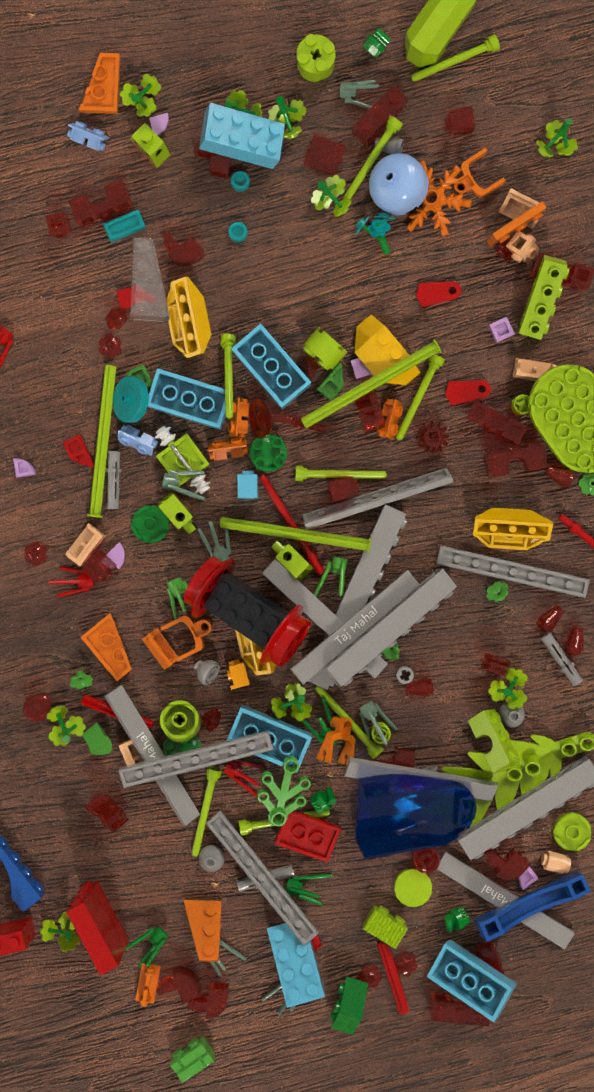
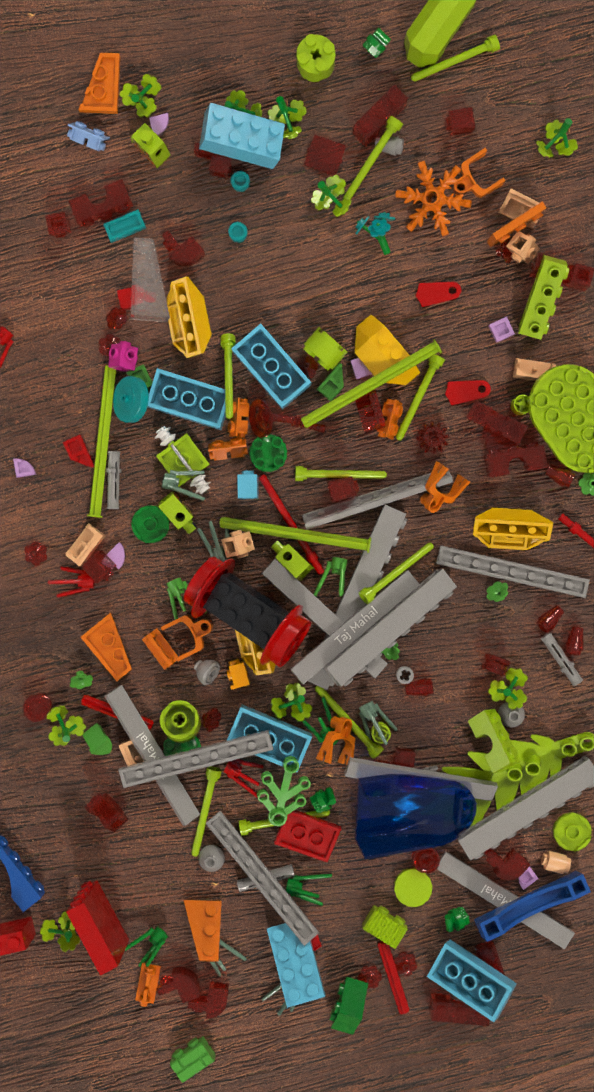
light blue hinge [117,425,158,456] -> none
sand green plant [340,80,382,113] -> none
light blue cylinder [369,153,429,216] -> none
none -> dark pink brick [108,341,138,372]
none -> light nougat brick [221,530,255,559]
none -> lime piece [358,542,434,604]
none -> orange piece [420,461,470,513]

